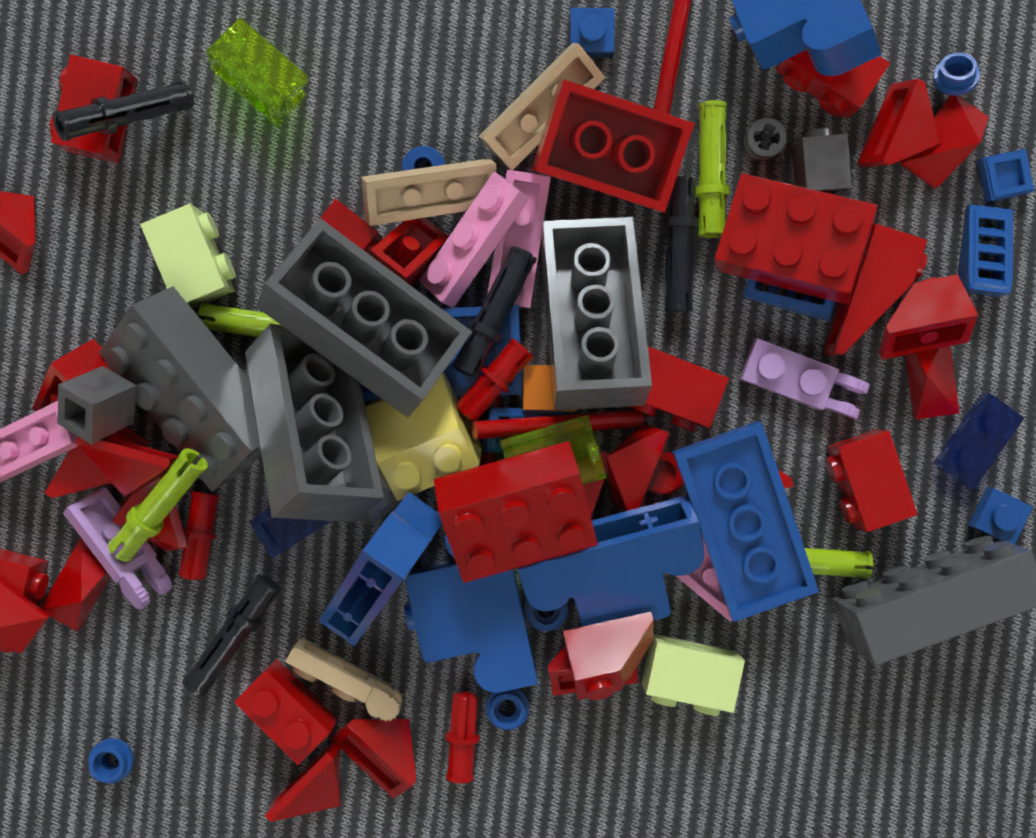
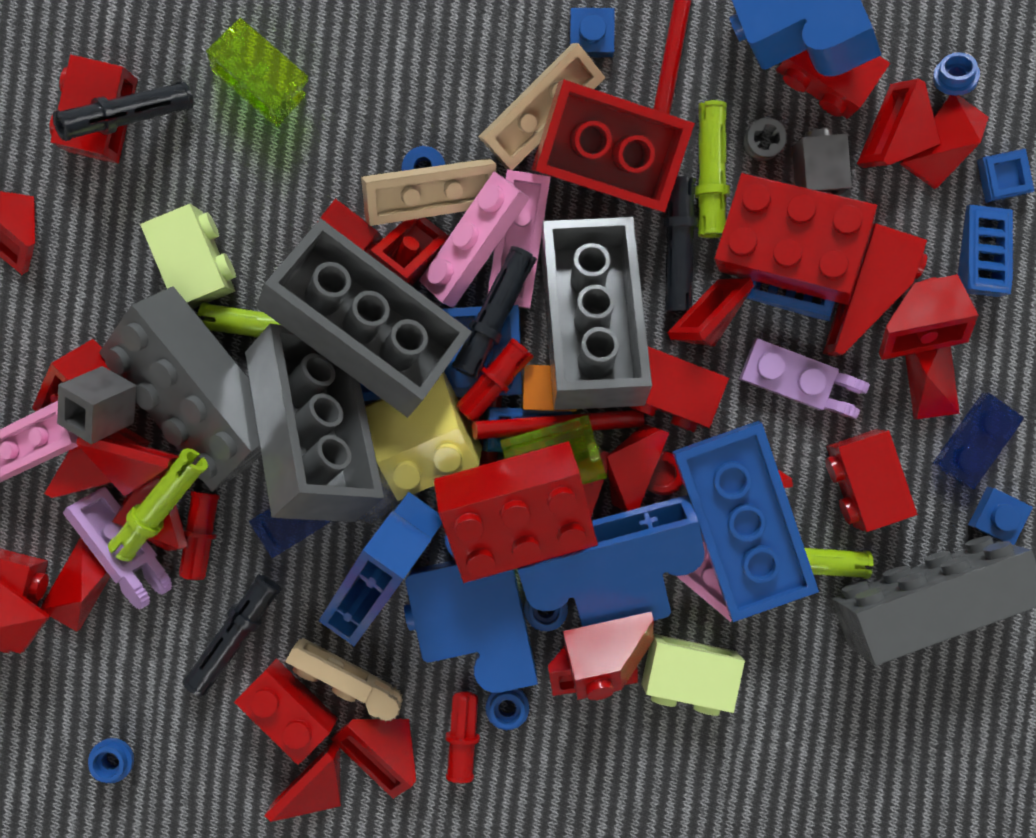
none -> red slope [667,278,754,347]

